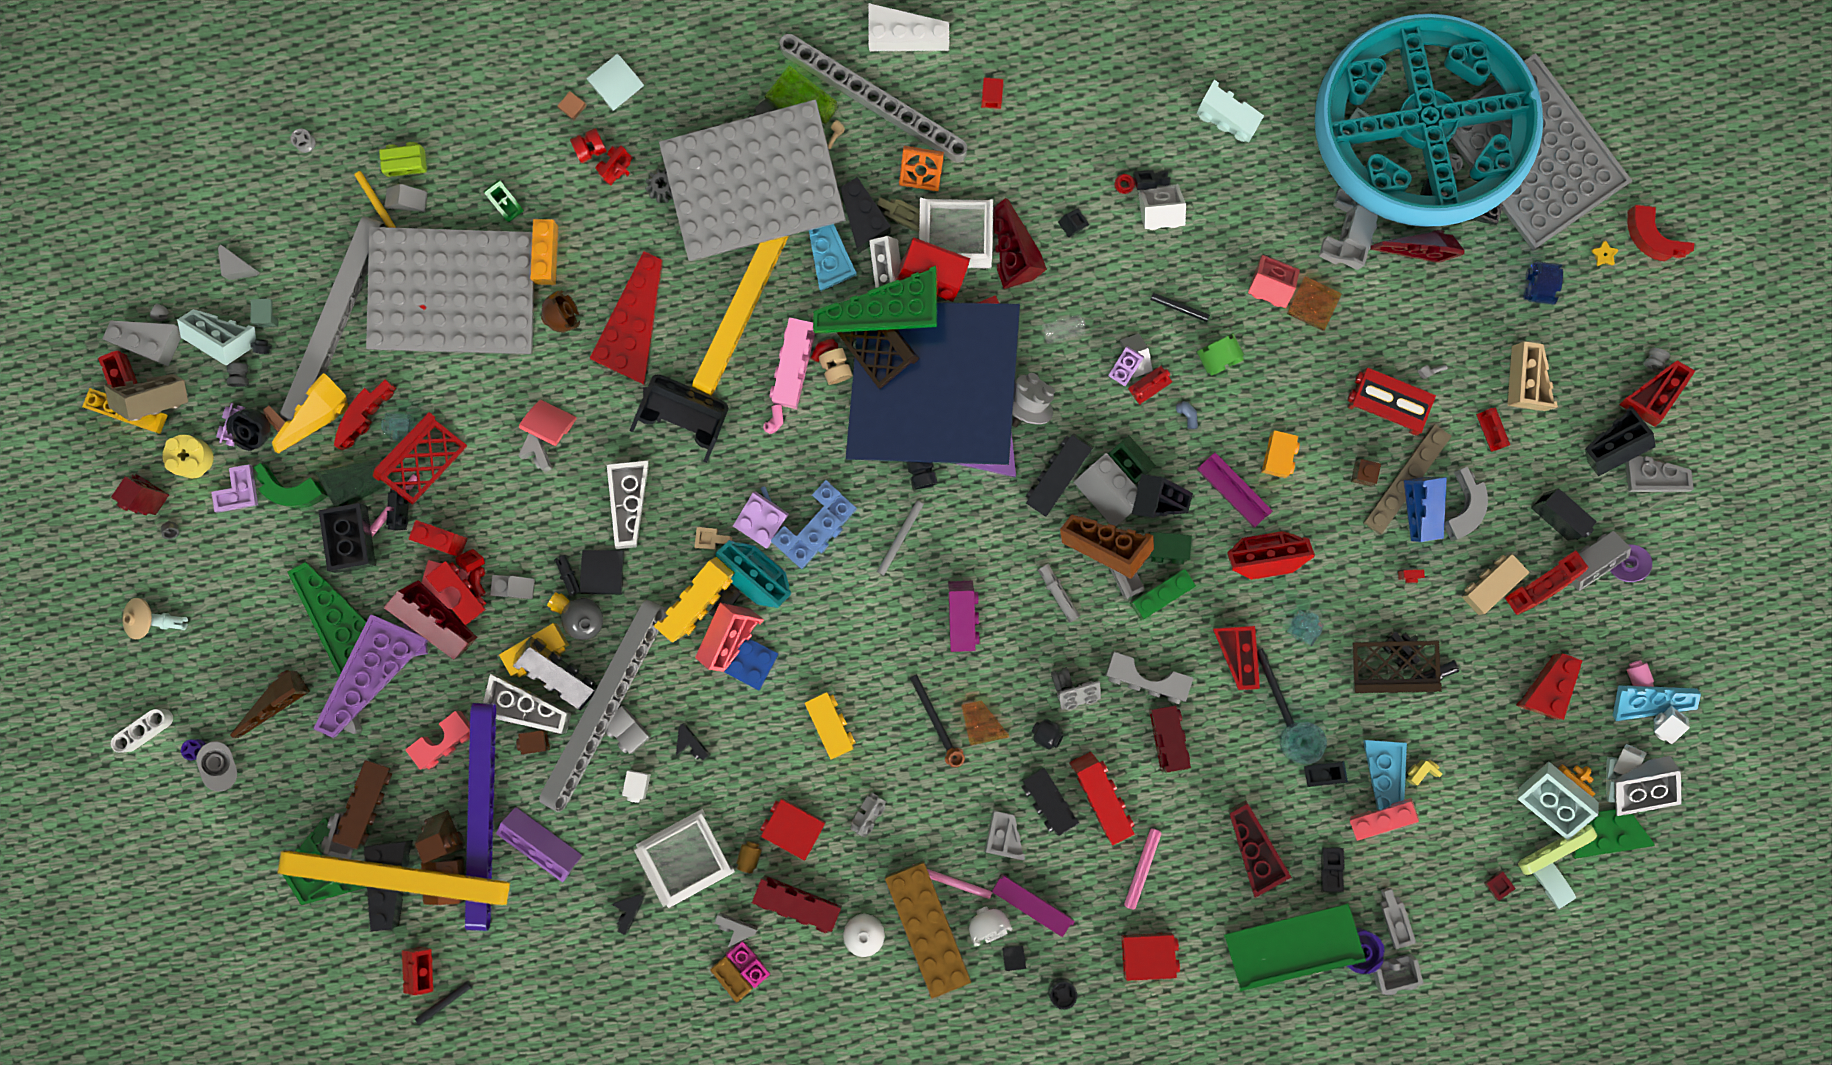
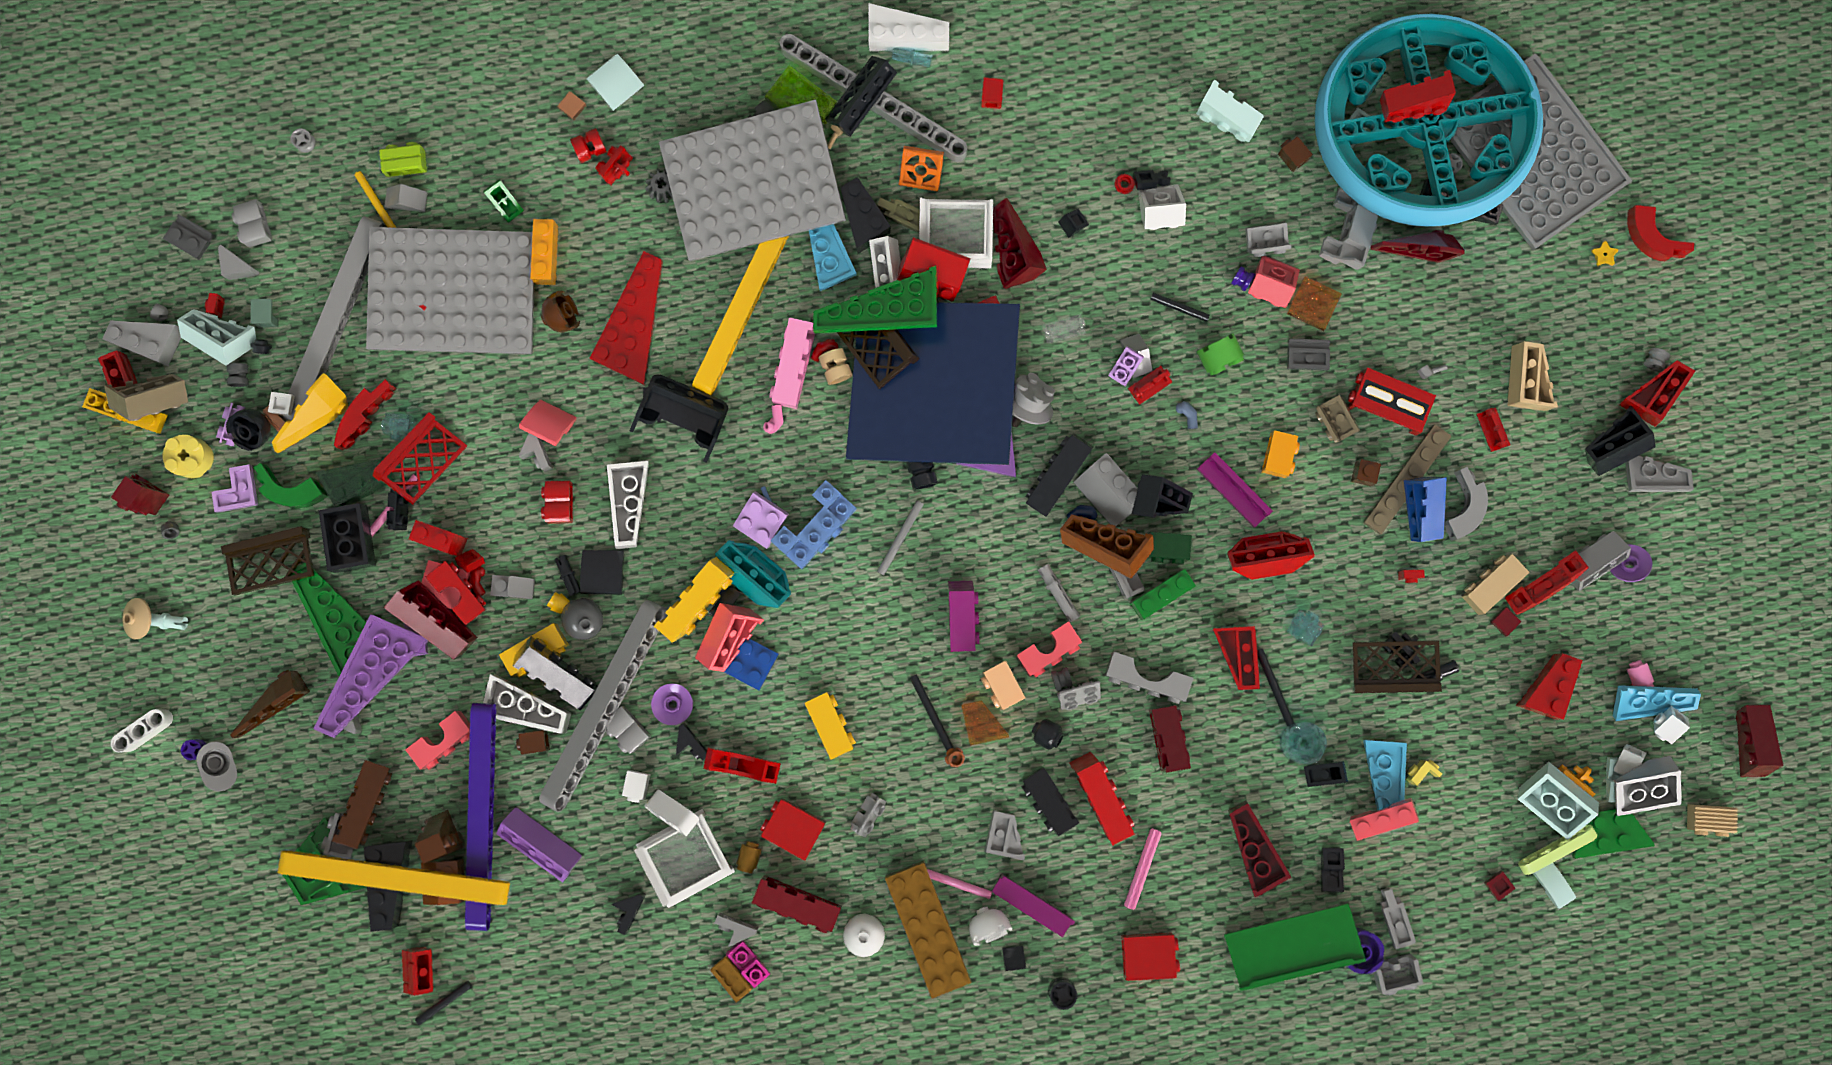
tan plate [695,527,733,550] -> none
dark green brick [1108,435,1156,484] -> none
clear blue brick [1523,261,1563,305] -> none
black brick [1531,488,1597,541] -> none
none -> dark grey plate [163,214,215,260]
none -> red plate [205,293,225,319]
none -> dark brown fence [221,526,315,596]
none -> light grey brick [232,199,272,248]
none -> white plate [268,392,295,416]
none -> red brick [541,481,573,524]
none -> white beam [644,789,700,836]
none -> medium lavender dish [651,684,693,725]
none -> red arch [703,748,781,784]
none -> black fence [825,56,897,137]
none -> clear light blue axle [892,48,932,68]
none -> light nougat brick [981,661,1025,710]
none -> coral arch [1016,621,1082,678]
none -> dark blue arm [1066,505,1098,520]
none -> dark purple wheel [1231,266,1255,292]
none -> light grey bracket [1245,222,1292,257]
none -> reddish brown brick [1278,136,1313,172]
none -> dark grey plate [1287,339,1330,371]
none -> dark tan bracket [1315,395,1360,443]
none -> red wedge [1380,70,1456,122]
none -> dark red tile [1491,607,1521,637]
none -> tan brick [1687,804,1738,837]
none -> dark red wedge [1736,705,1784,777]

